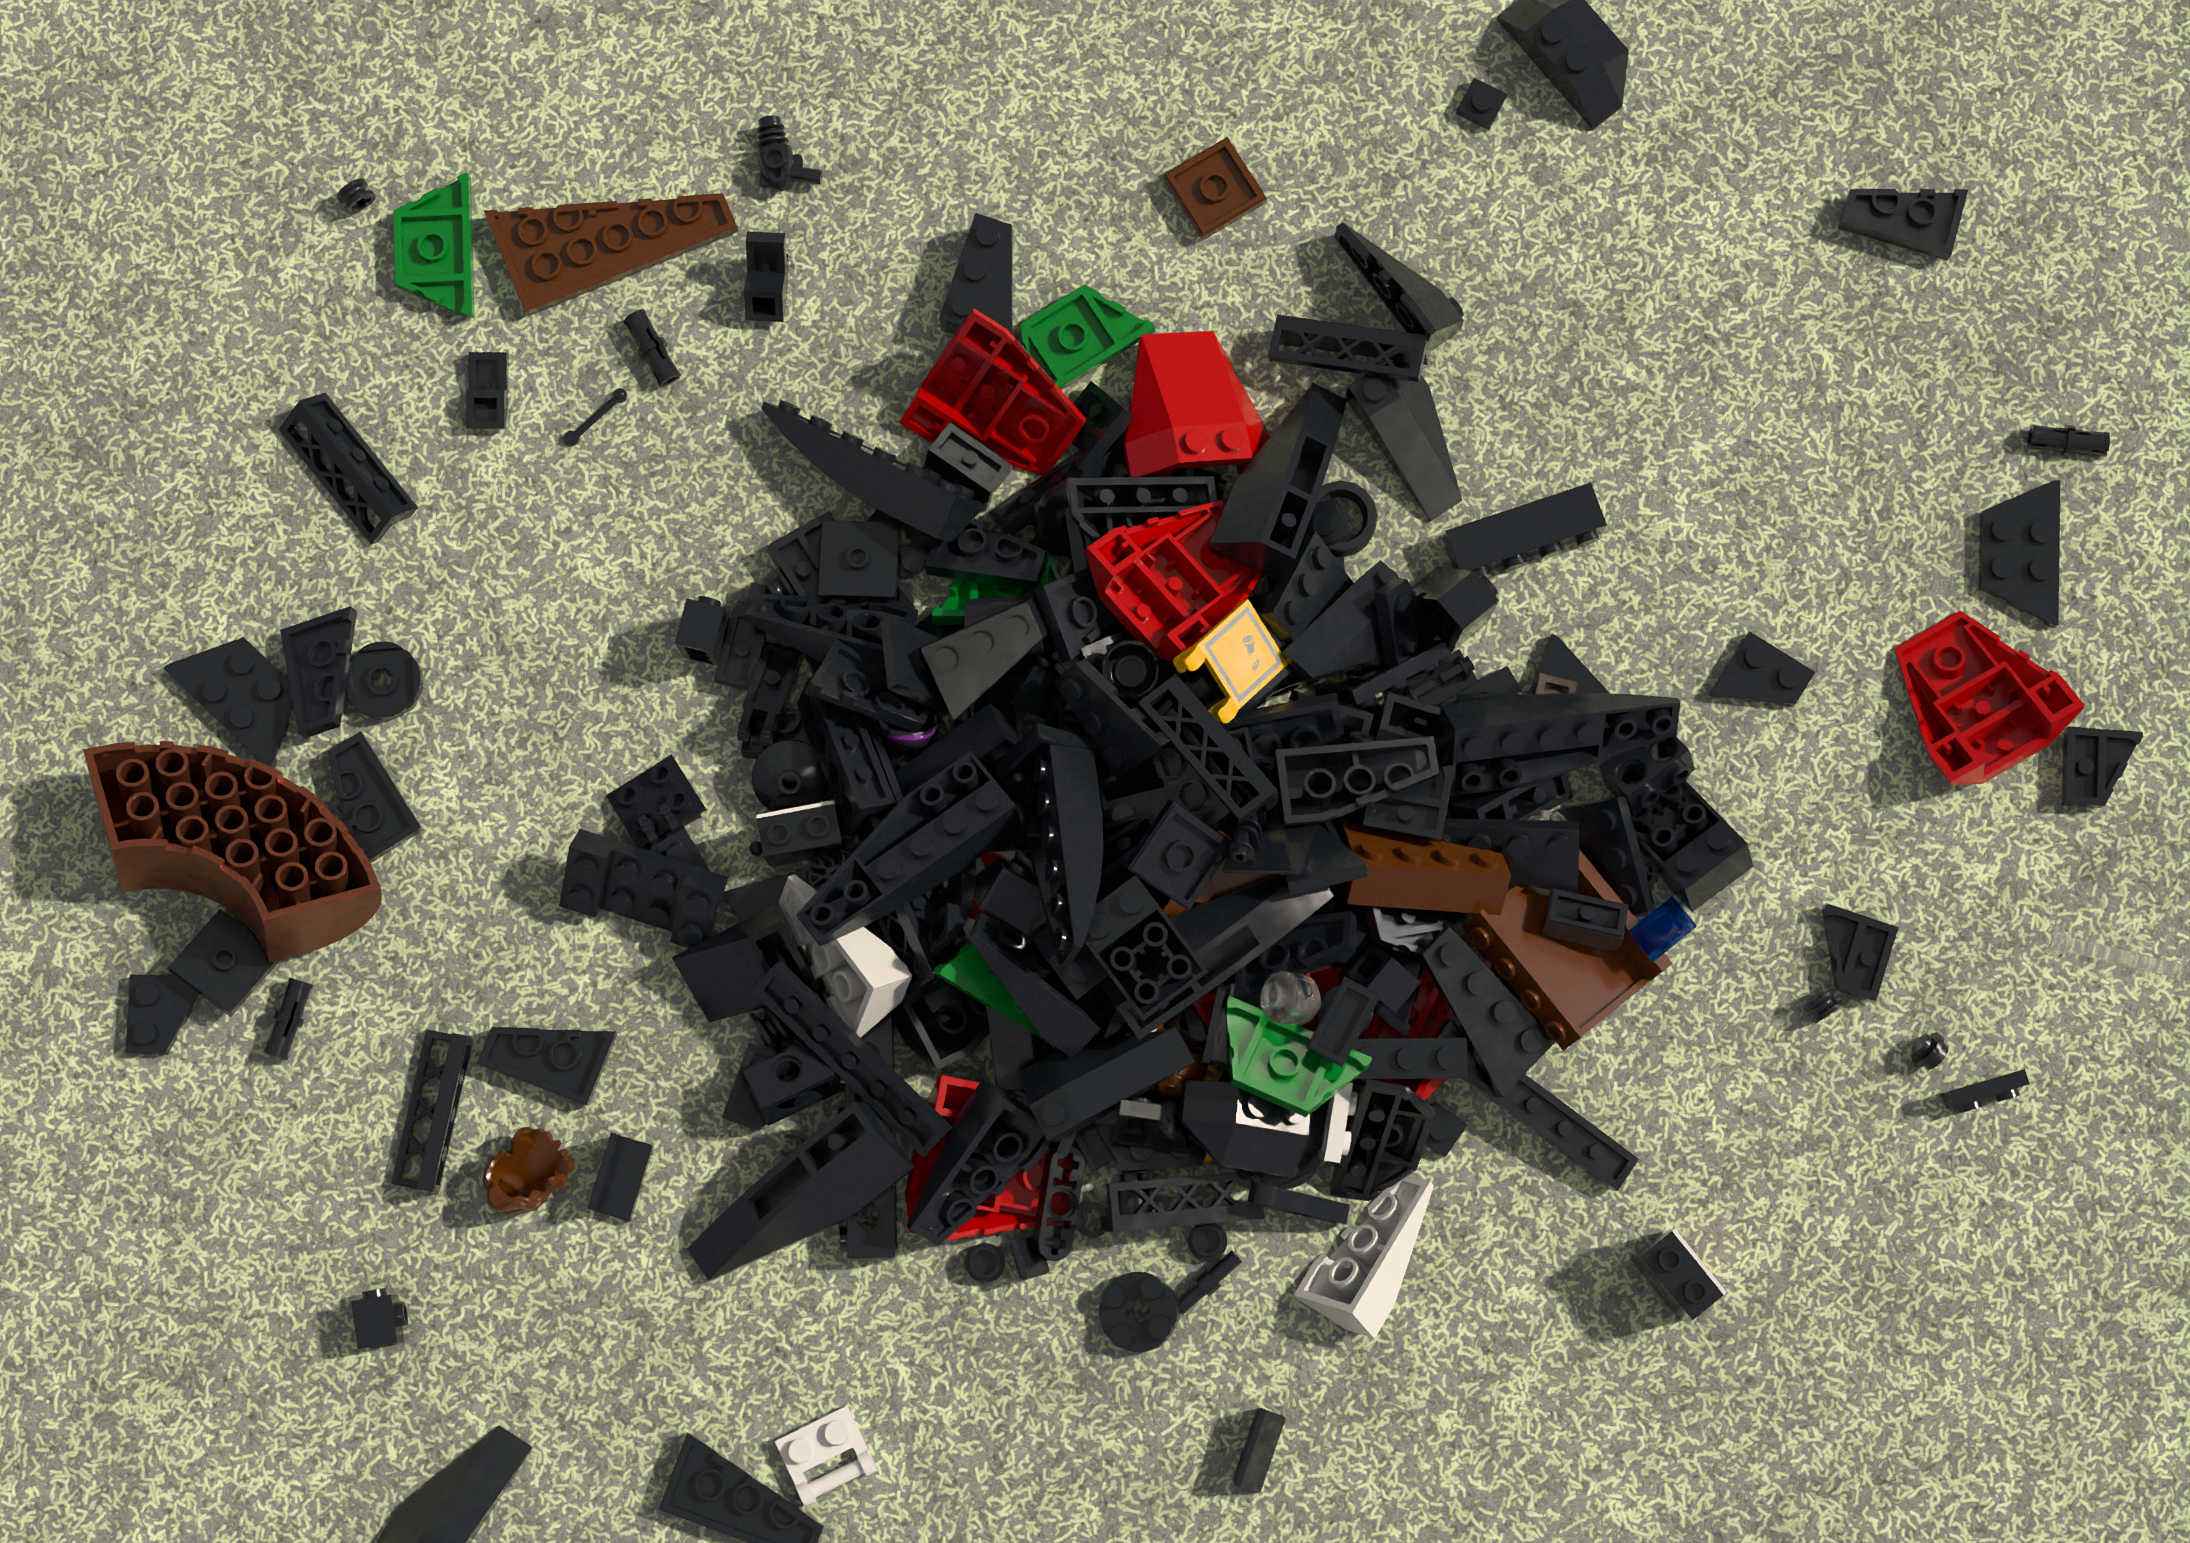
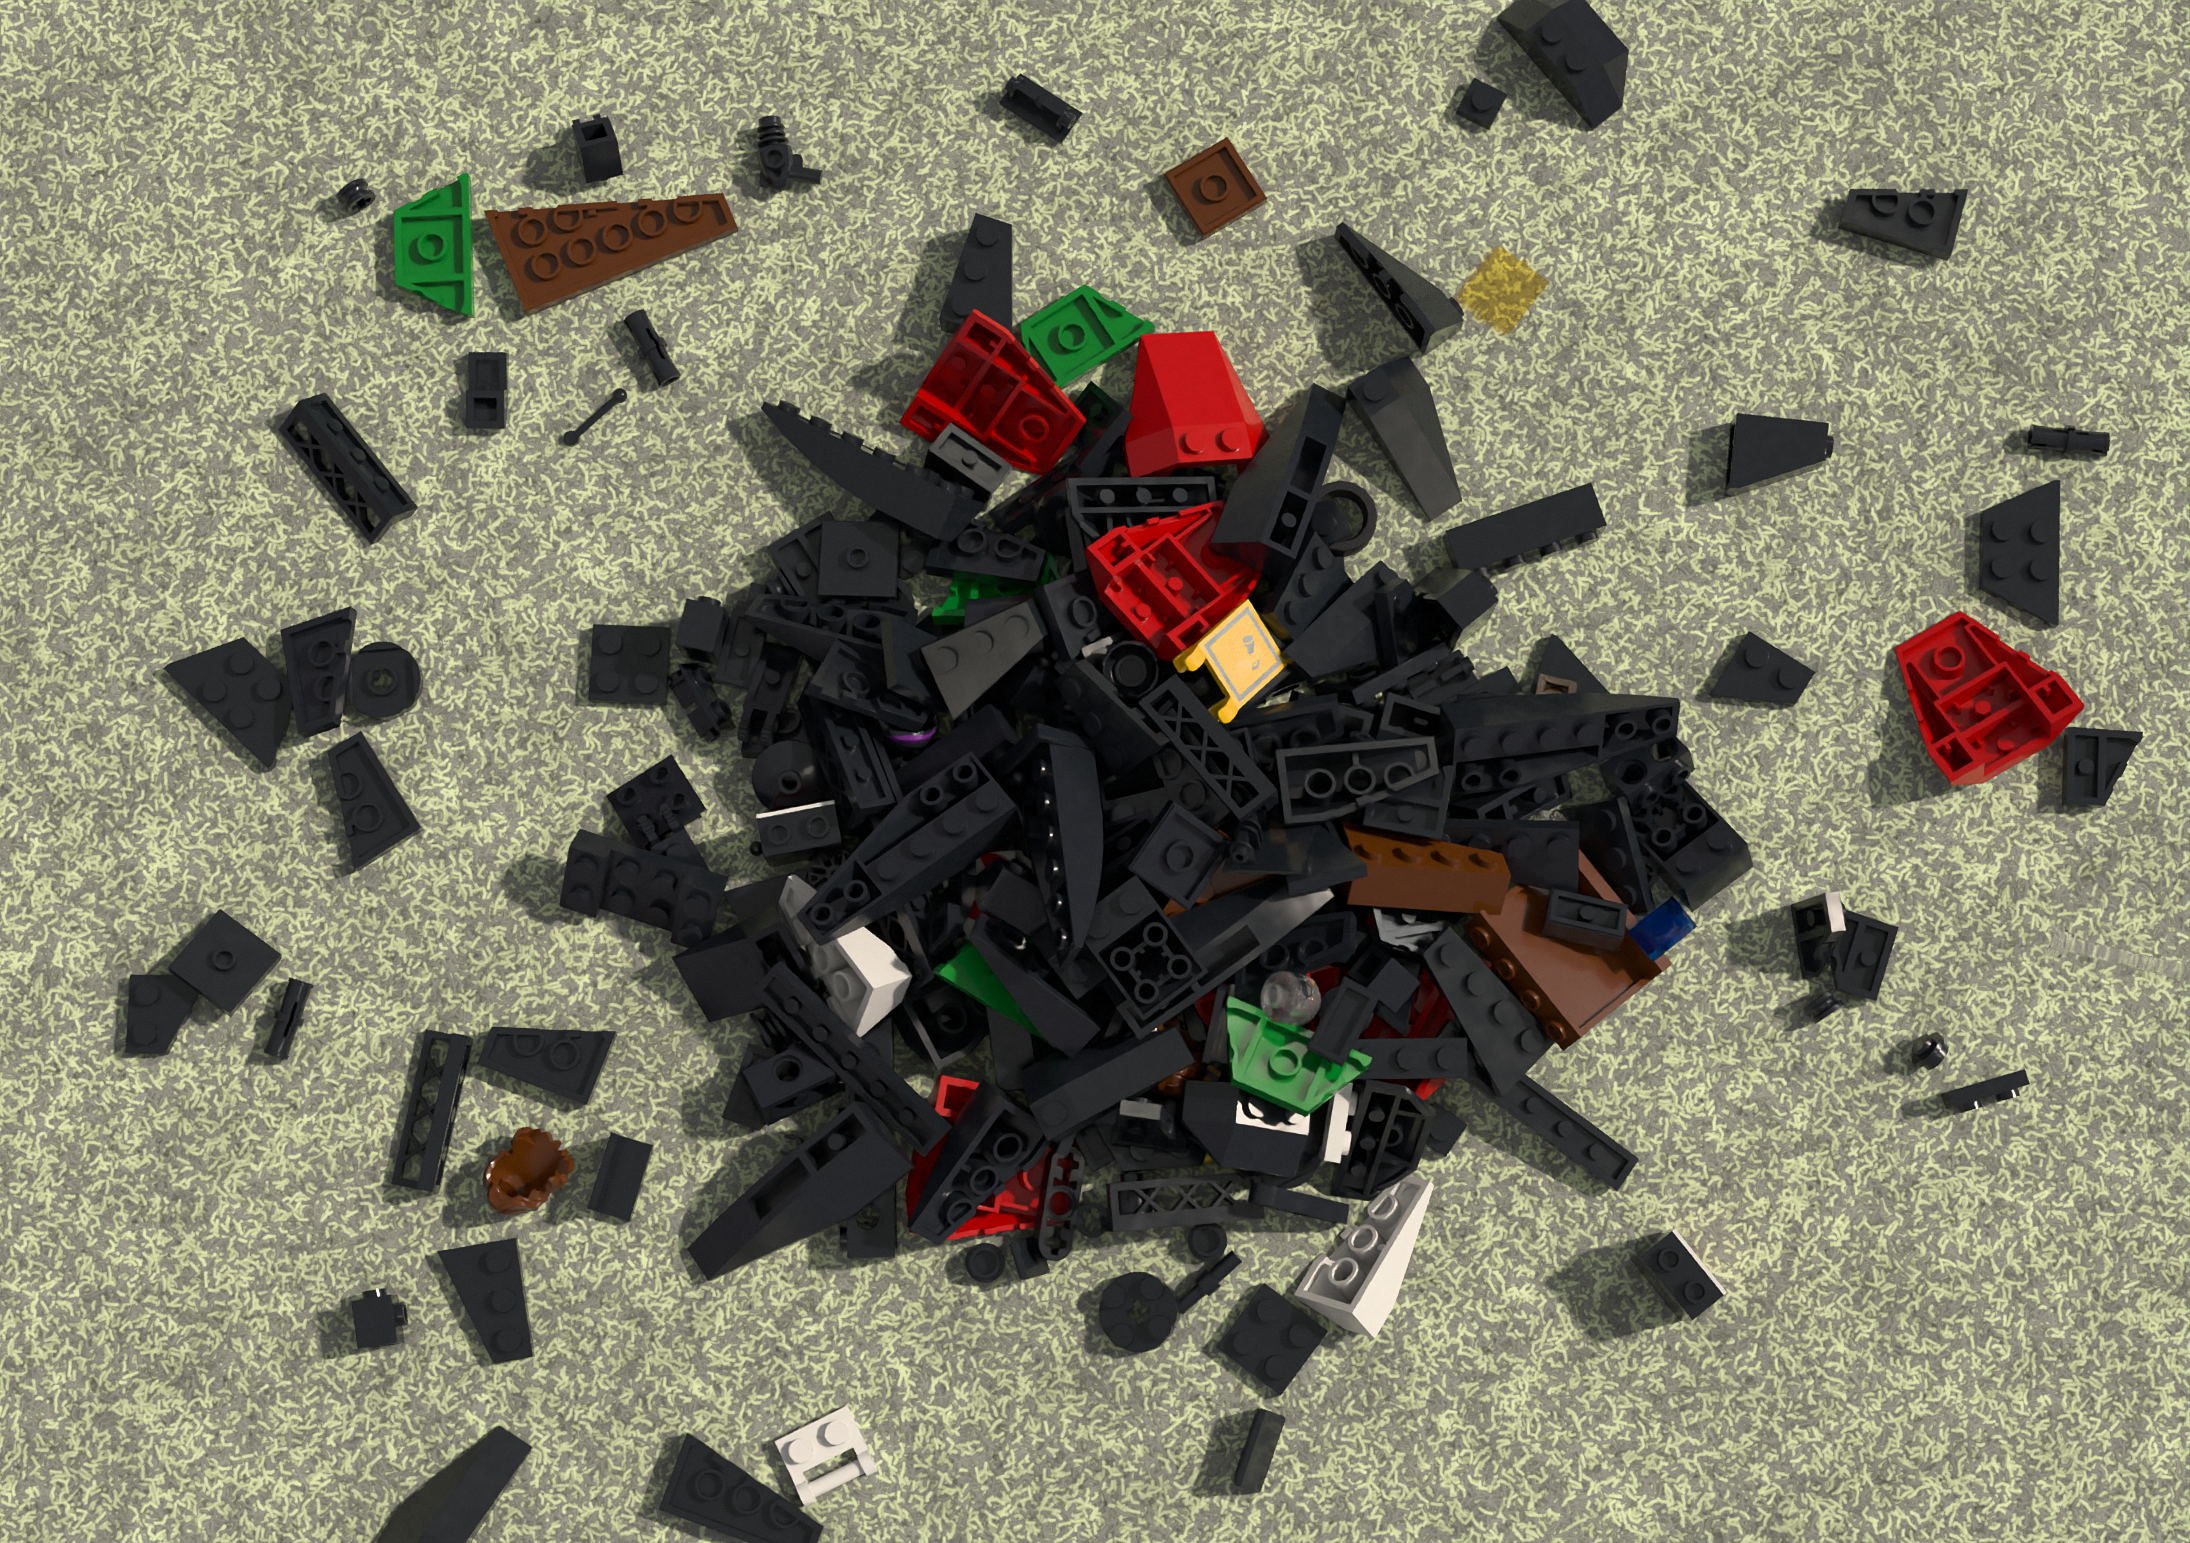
copper brick [83,741,382,963] -> none
black brick [744,231,789,322] -> none
black fence [1268,315,1431,382] -> none
none -> black wing [437,1238,535,1363]
none -> black brick [571,114,624,184]
none -> black plate [588,624,672,705]
none -> black hinge [669,663,737,743]
none -> black hinge [999,73,1082,144]
none -> black plate [1217,1283,1328,1396]
none -> clear yellow piece [1459,246,1549,334]
none -> black slope [1724,413,1834,497]
none -> black wing [1790,891,1847,979]

